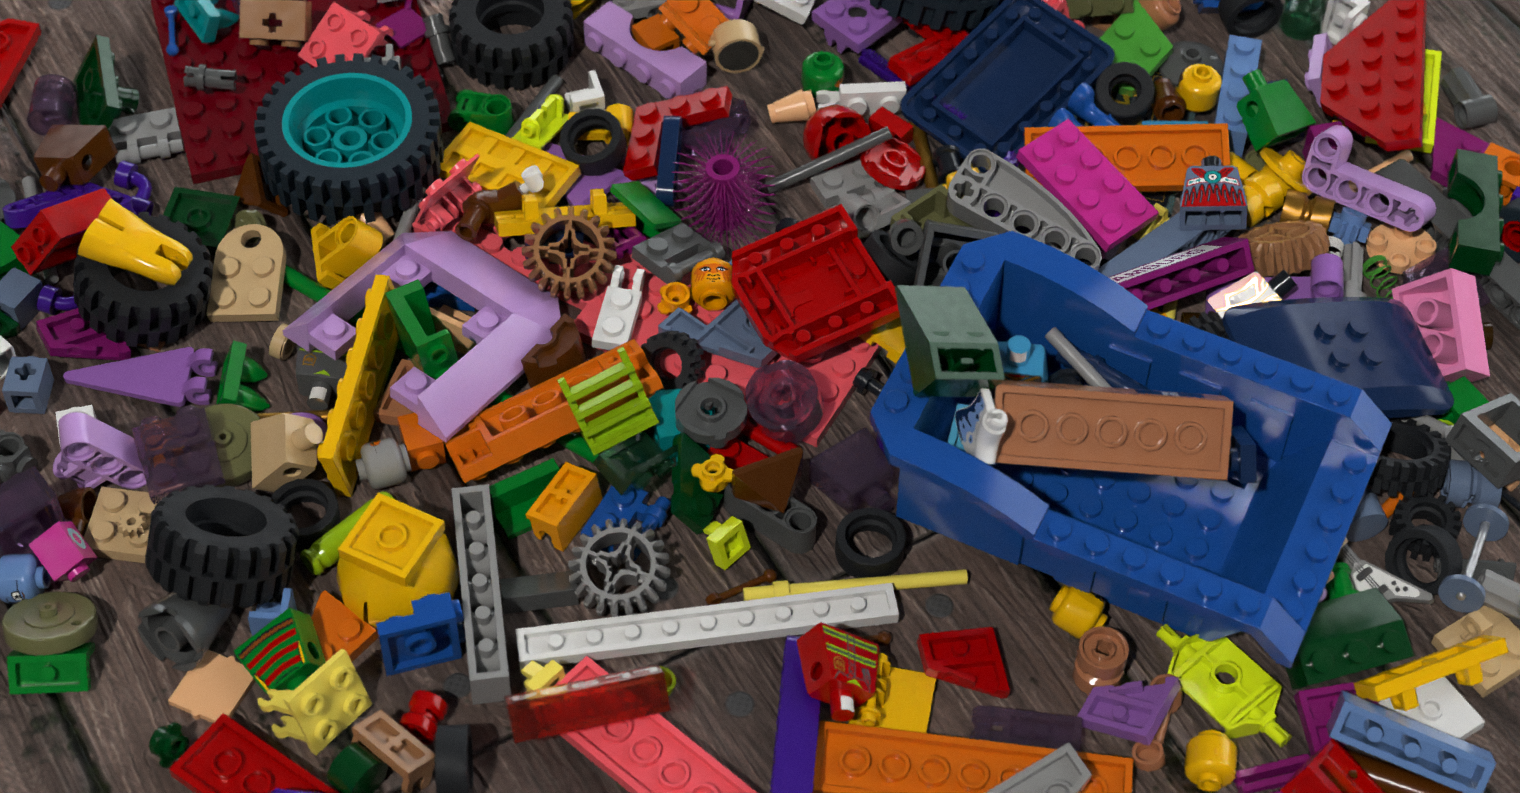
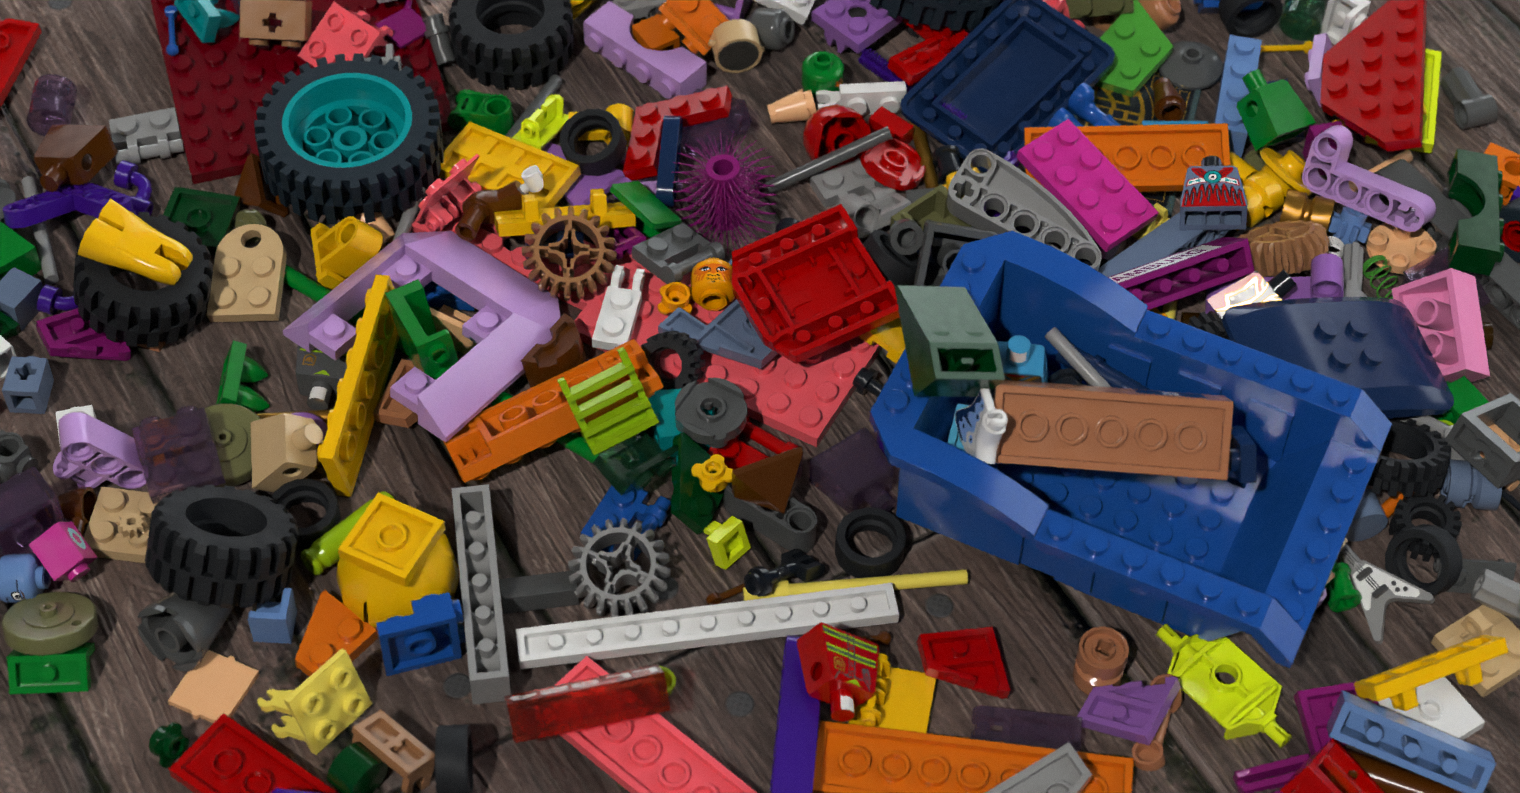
red window [11,188,112,276] -> none
medium lavender flag [63,347,218,407] -> none
dark green plate [73,35,139,133] -> none
dark grey pin [184,64,237,91] -> none
green torso [234,607,326,695] -> none
tan tile [269,323,296,361] -> none
light grey head [355,437,412,490] -> none
orange brick [397,413,446,472] -> none
red wheel [398,690,449,745] -> none
green panel [489,458,560,540] -> none
light yellow tile [521,659,565,707] -> none
light orange hinge [525,462,603,552] -> none
white panel [564,70,605,112] -> none
clear purple brick [745,360,824,443] -> none
yellow head [1049,584,1108,639] -> none
black tyre [1094,62,1155,125] -> none
yellow head [1176,64,1222,113] -> none
yellow head [1185,730,1237,792] -> none
dark green slope [1285,587,1414,690] -> none
magenta wing [1430,117,1489,187] -> none
sand blue axle [1438,503,1509,613] -> none
none -> black hinge [744,549,825,597]
none -> dark grey head [746,7,795,51]
none -> yellow hinge [1260,41,1313,54]

